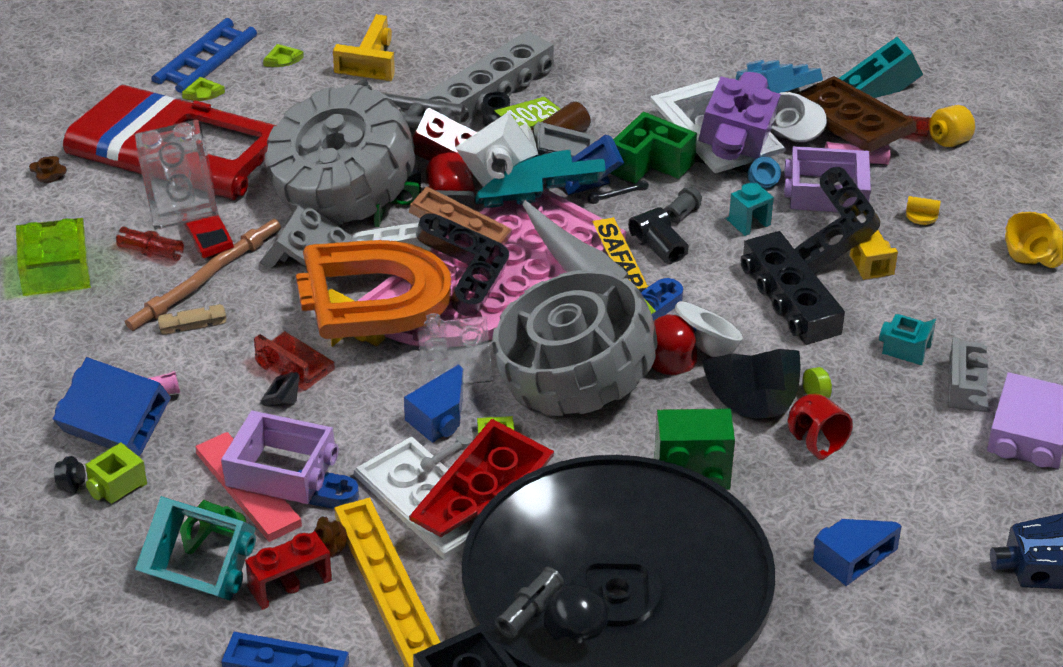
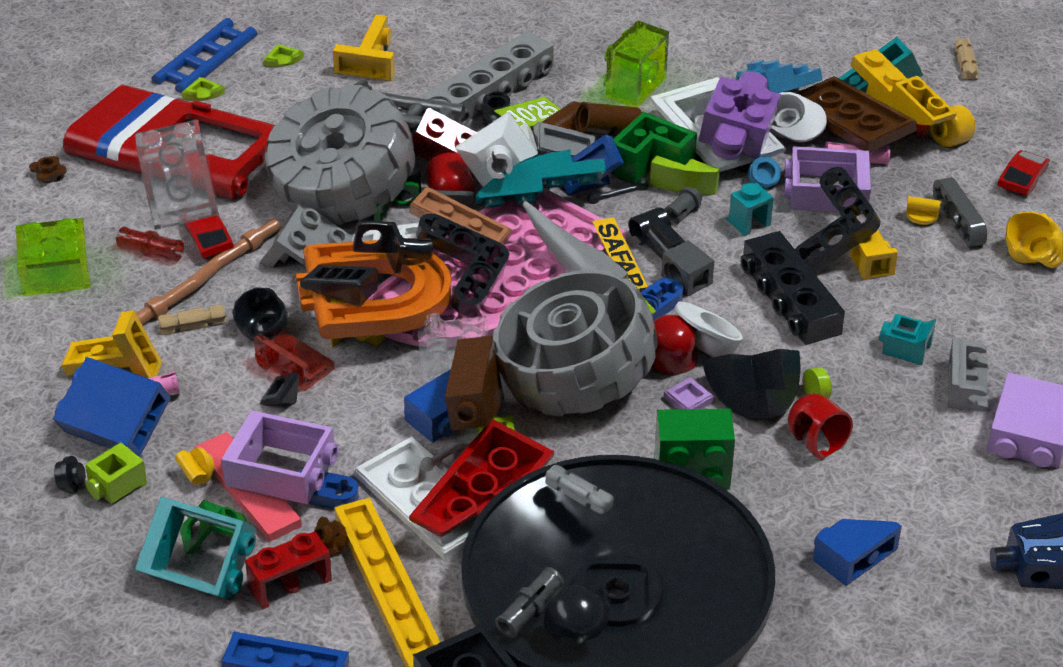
none -> yellow bracket [61,310,162,378]
none -> yellow plate [174,447,215,486]
none -> black hair [232,287,288,342]
none -> black slope [300,265,378,306]
none -> black bracket [352,221,433,274]
none -> reddish brown slope [445,335,505,430]
none -> light grey axle [545,465,613,515]
none -> reddish brown pin [574,102,642,136]
none -> clear neon green brick [603,20,669,107]
none -> lime slope [650,156,720,195]
none -> dark grey brick [661,240,715,297]
none -> lavender tile [664,377,714,409]
none -> yellow slope [850,49,957,126]
none -> dark grey beam [933,177,987,248]
none -> tan axle [954,38,979,80]
none -> slope [997,150,1050,196]

